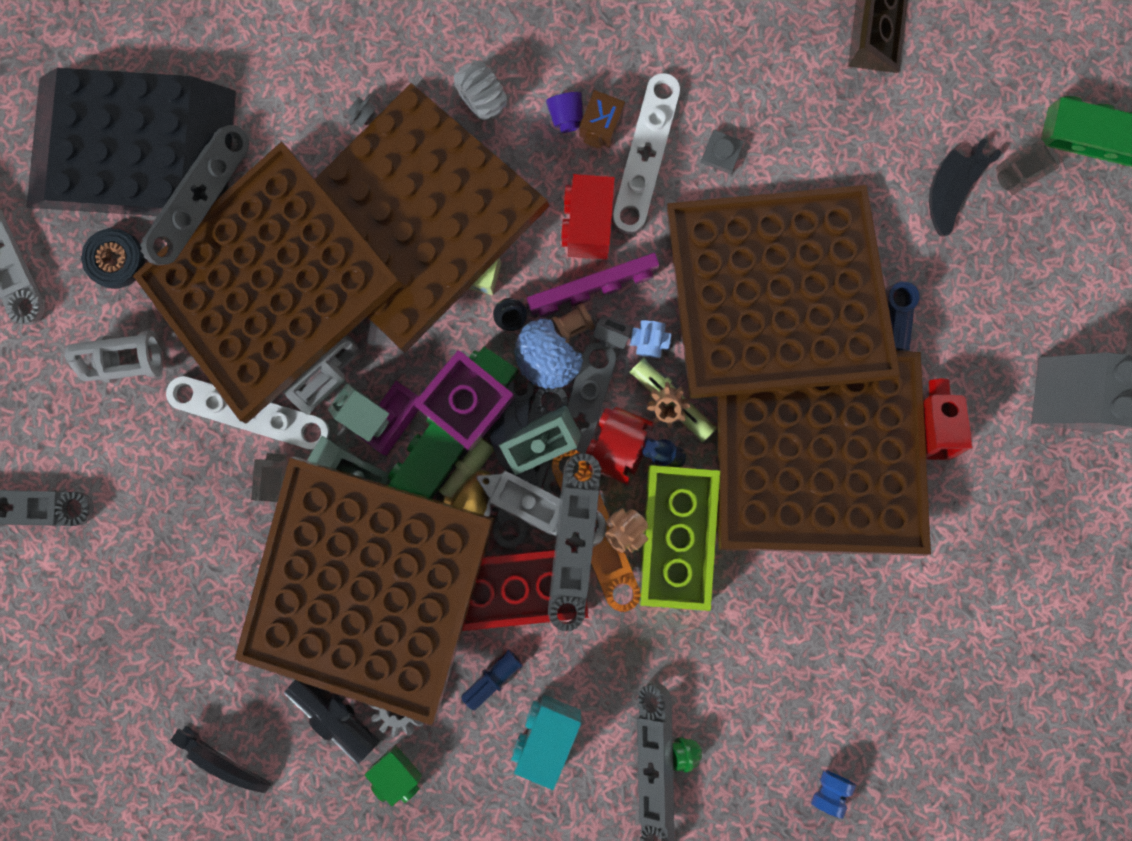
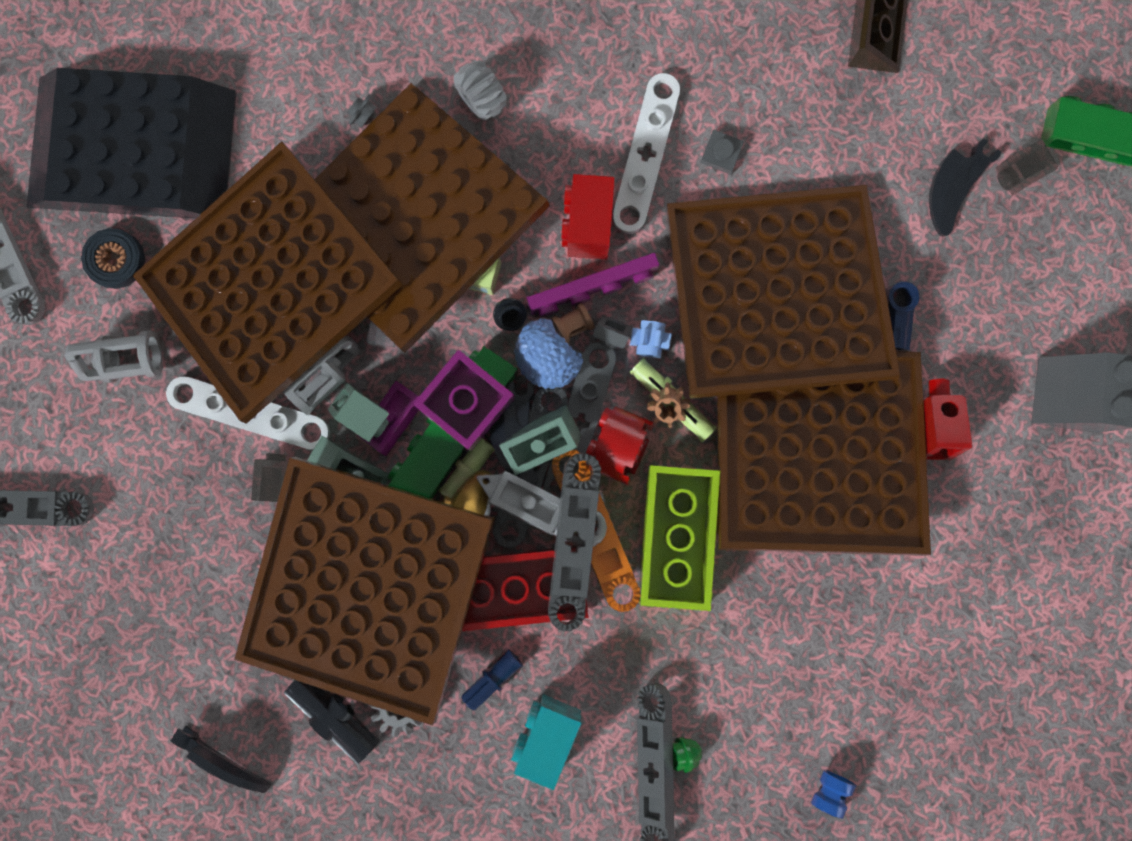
dark grey piece [141,125,249,265] -> none
green brick [364,744,422,807] -> none
dark purple hat [546,92,583,133] -> none
reddish brown brick [579,90,625,149] -> none
nougat gear [605,509,649,553] -> none
dark blue axle [642,438,686,468] -> none

